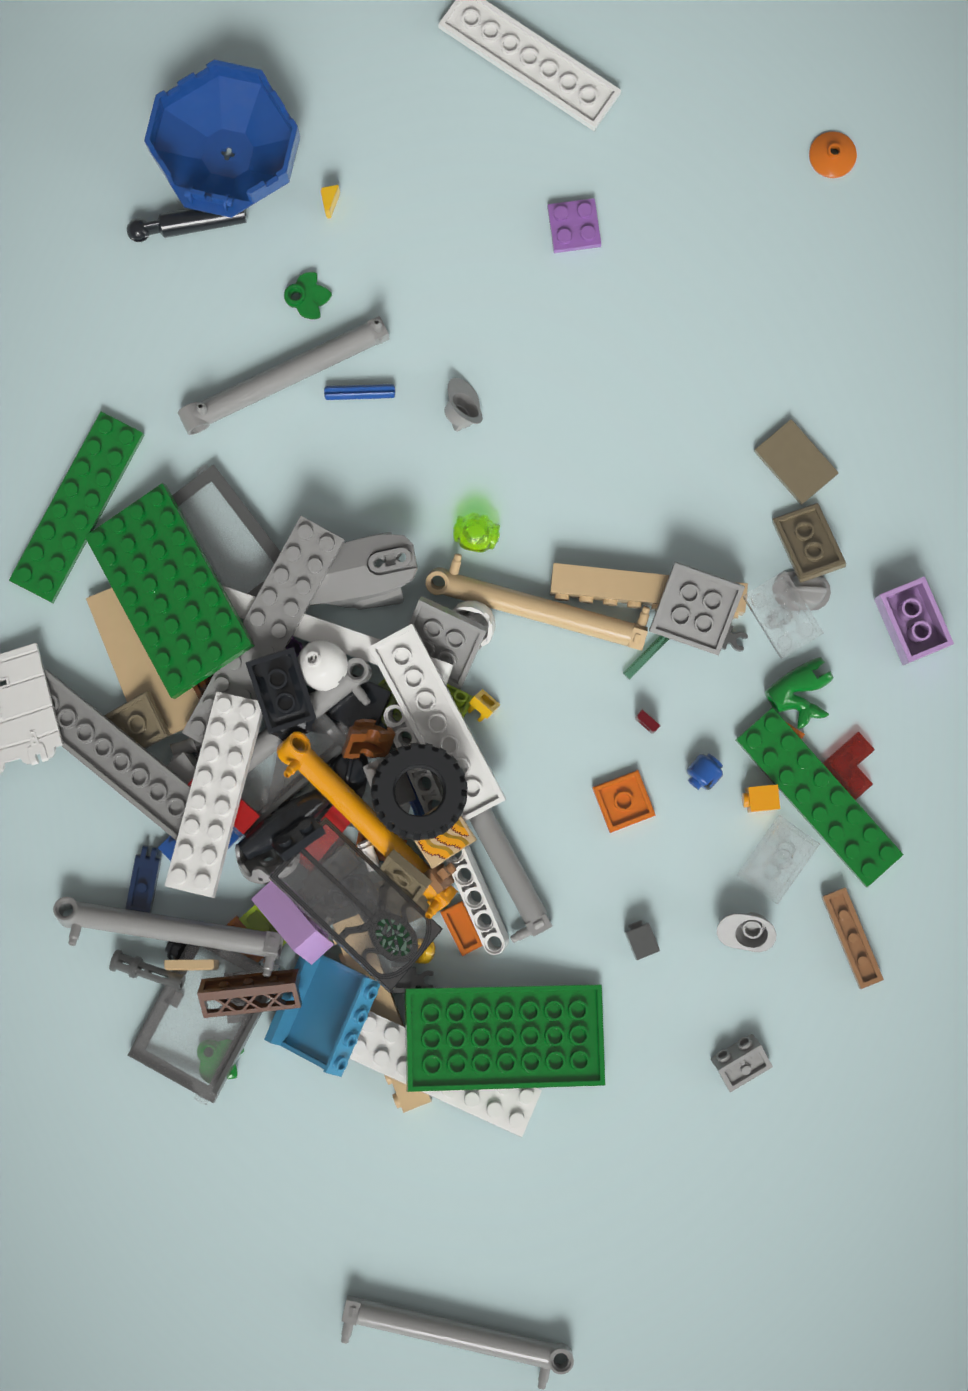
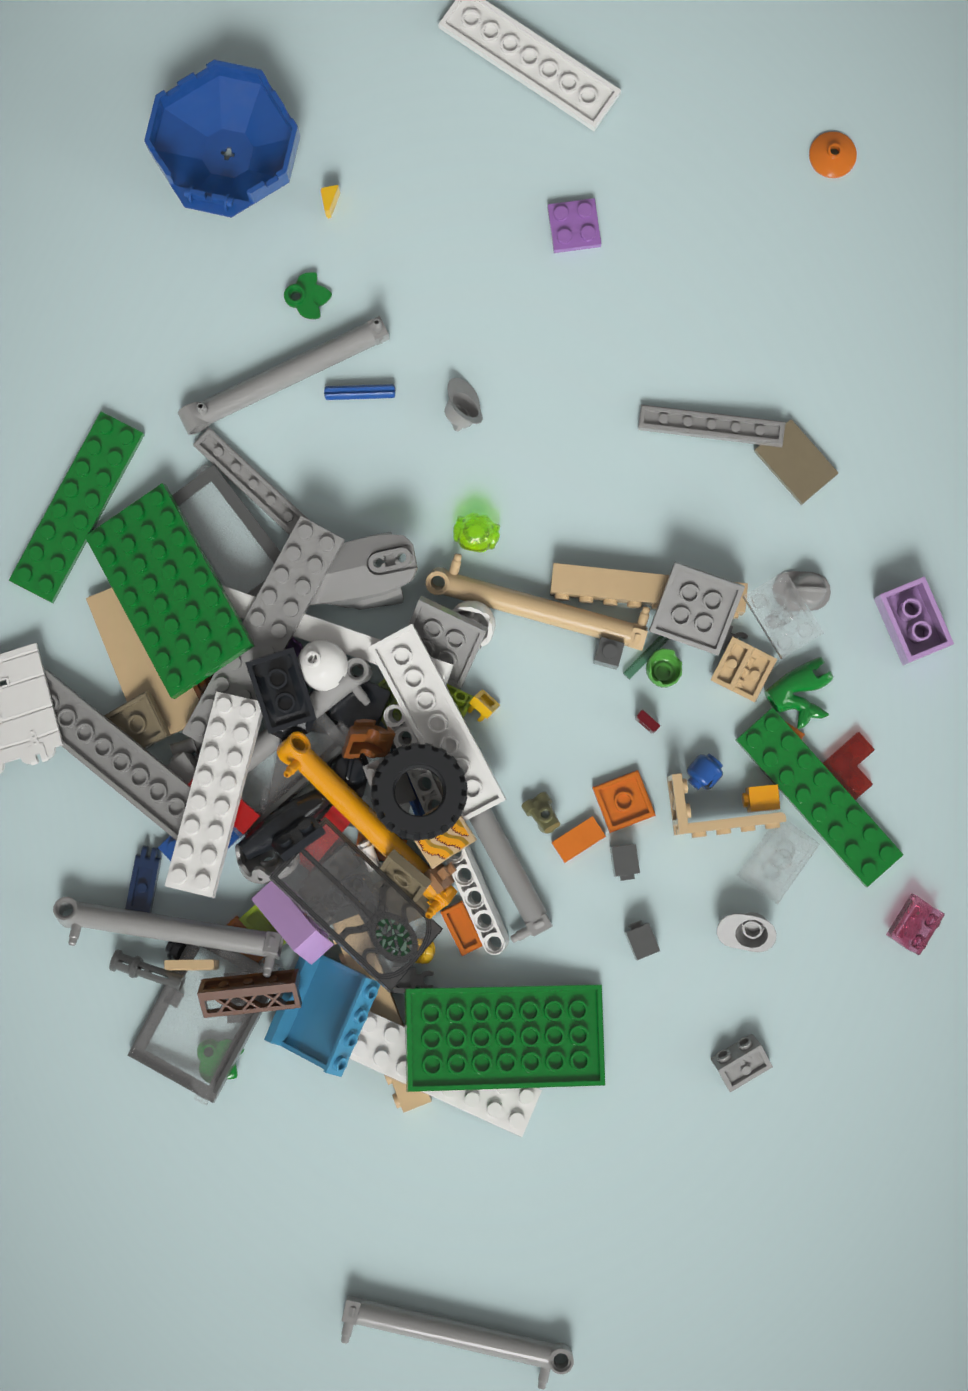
black piece [127,209,247,242] -> none
dark tan tile [772,503,846,583] -> none
medium nougat plate [821,887,884,989] -> none
none -> light grey tile [193,428,309,535]
none -> olive plate [521,792,560,834]
none -> orange tile [551,816,606,863]
none -> dark grey brick [593,637,625,670]
none -> dark grey brick [610,844,640,881]
none -> light grey tile [638,405,785,447]
none -> bright green hair [645,648,682,688]
none -> tan bracket [667,773,786,838]
none -> tan slope [711,637,778,702]
none -> clear pink bracket [886,893,945,955]

